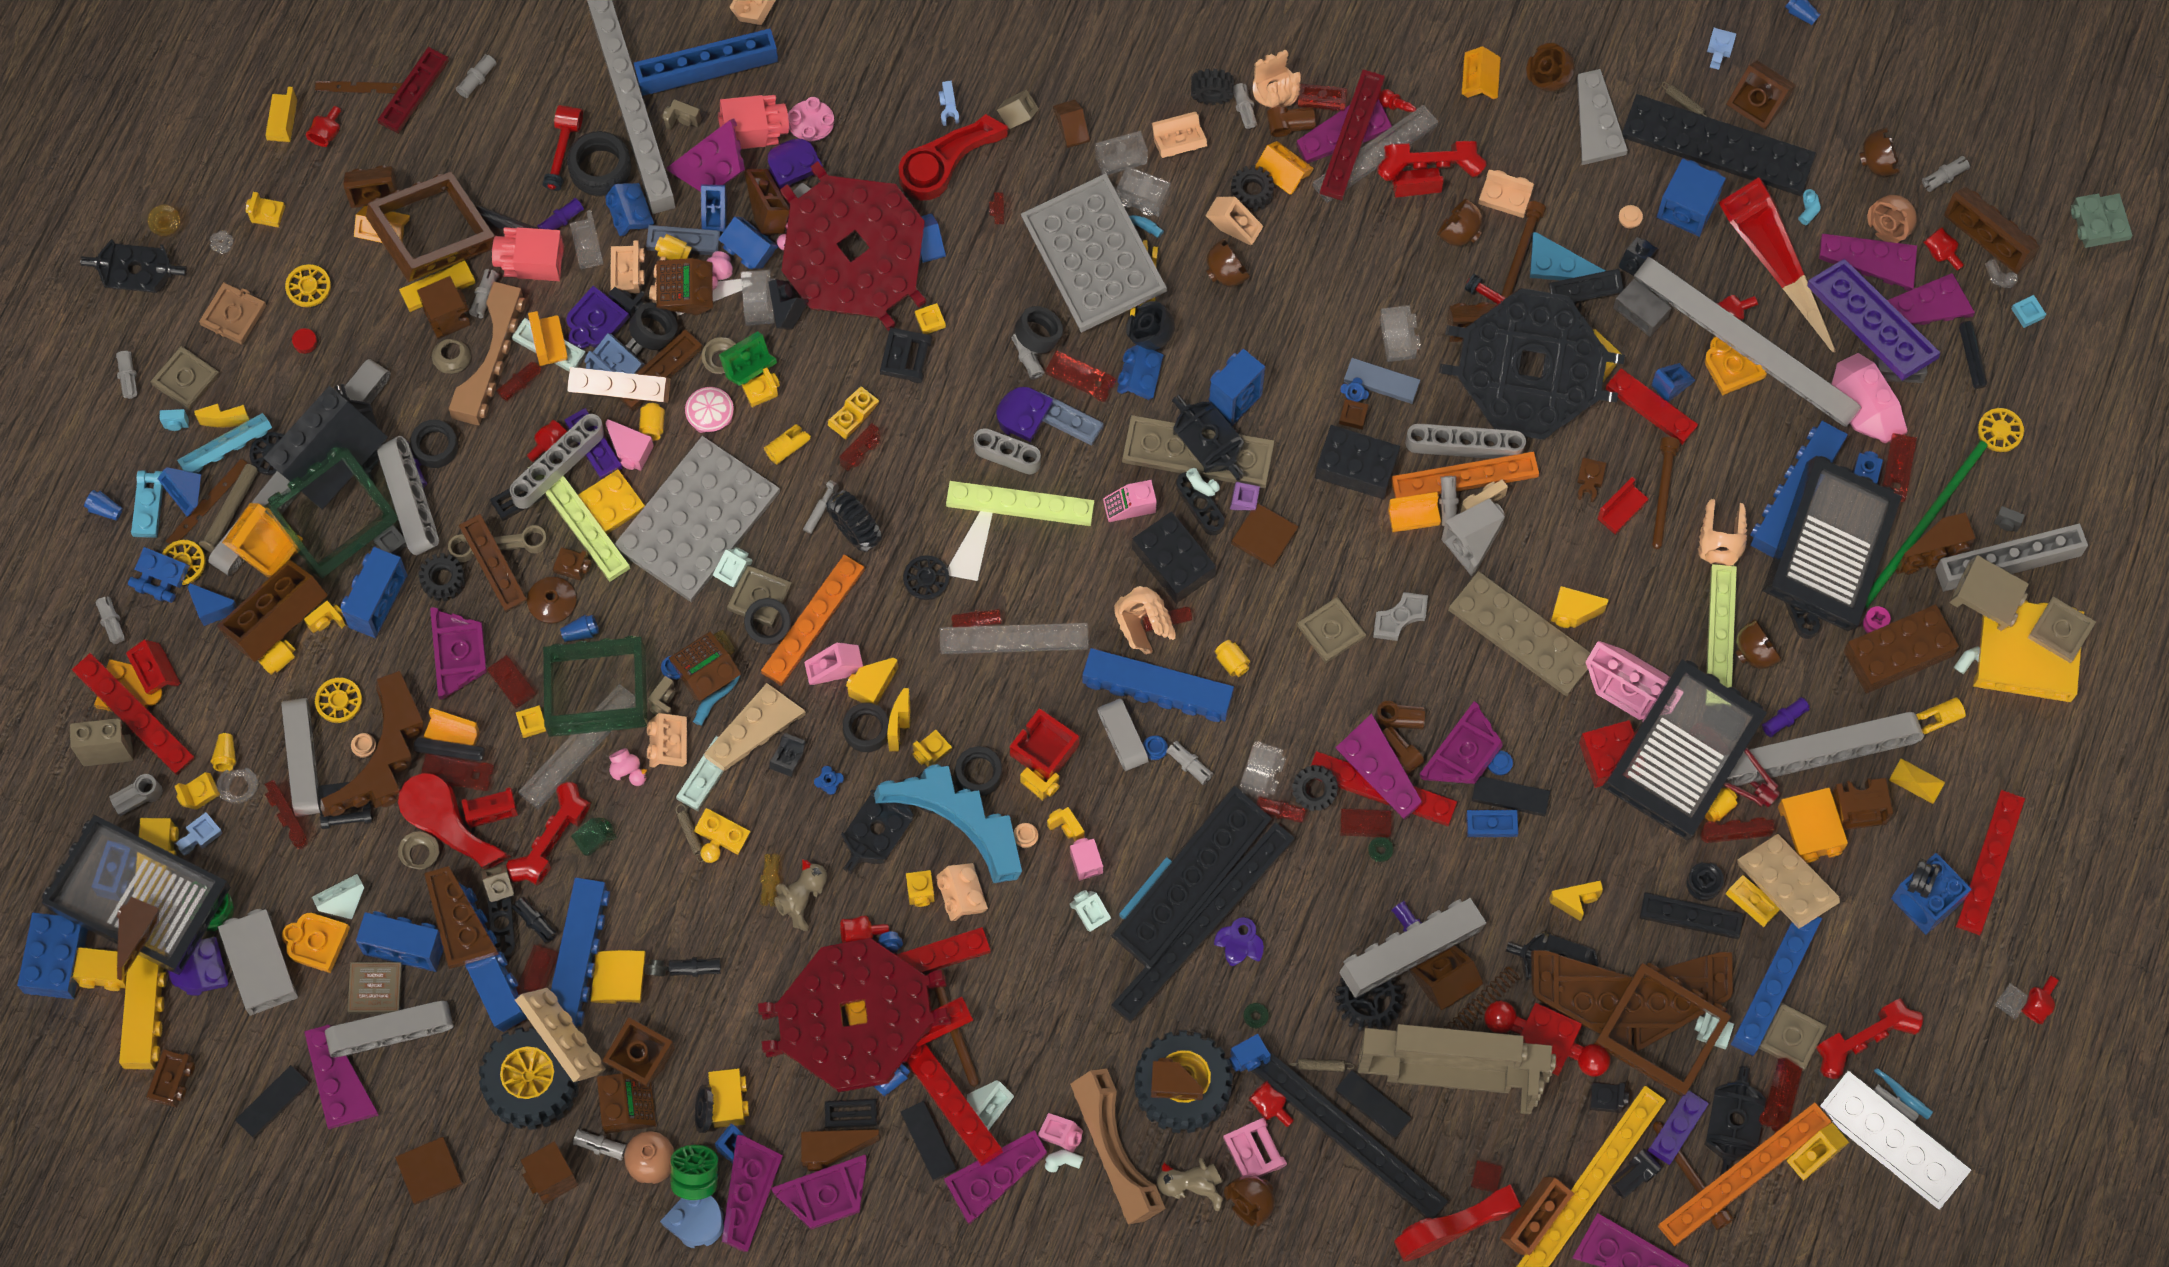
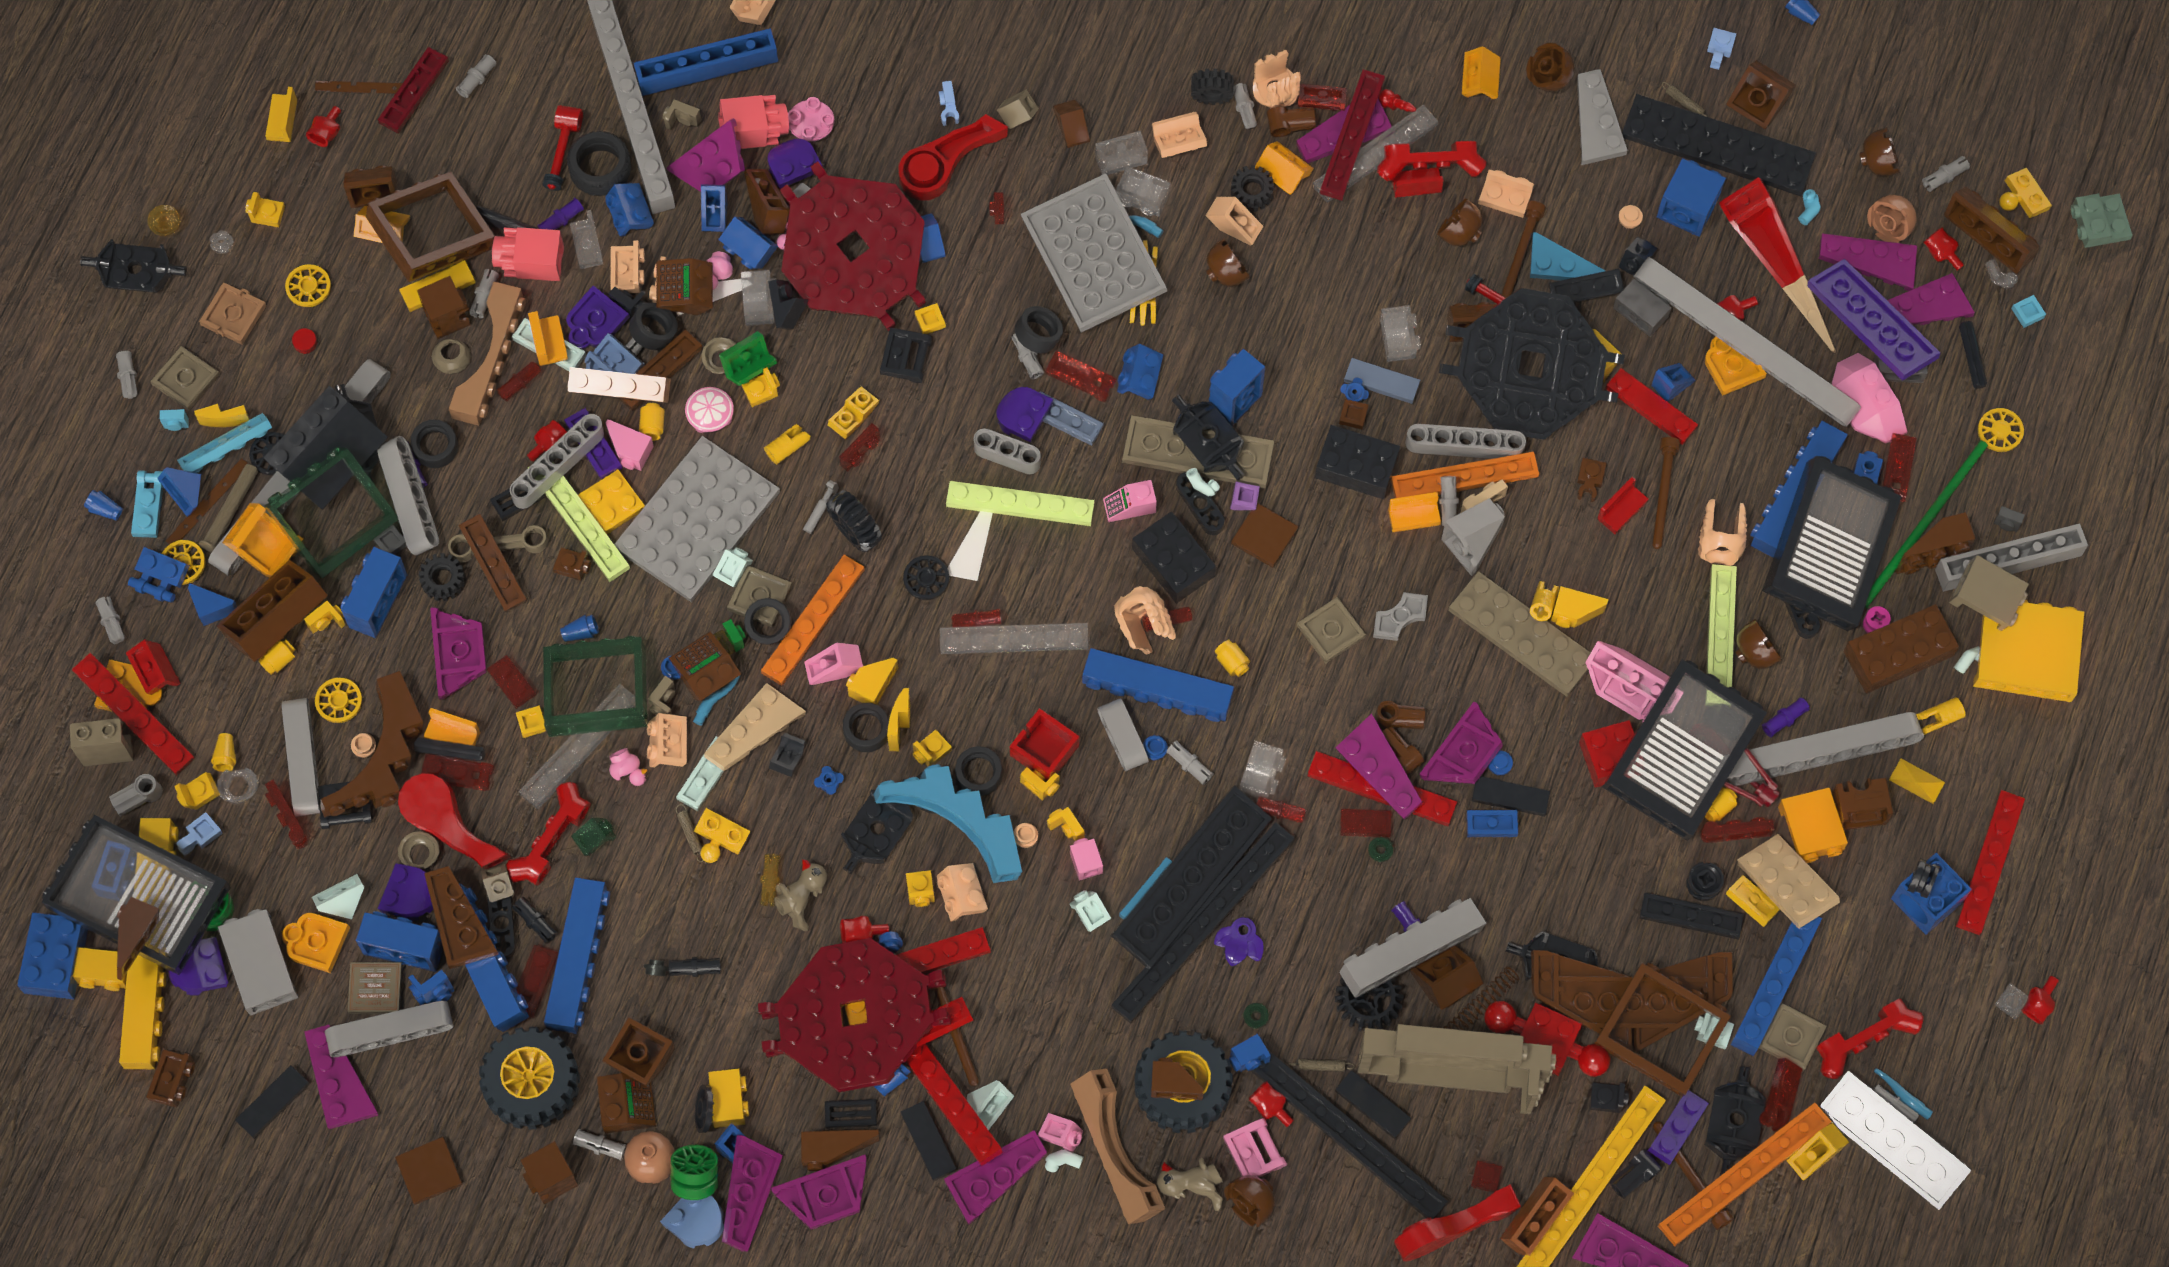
red hinge [462,787,518,828] -> none
tan plate [515,988,605,1082] -> none
reddish brown dish [527,577,577,624] -> none
yellow slope [591,950,646,1004] -> none
sand blue tile [646,225,720,255] -> none
yellow brick [655,234,692,260] -> none
black cylinder [1126,301,1175,350] -> none
black tyre [1292,765,1338,811] -> none
yellow slope [1549,881,1603,921] -> none
dark tan tile [2028,596,2096,663] -> none
none -> dark purple slope [378,863,433,921]
none -> blue bracket [408,970,454,1005]
none -> green plate [722,619,746,652]
none -> yellow hinge [1530,581,1559,621]
none -> yellow plate [1999,168,2052,218]

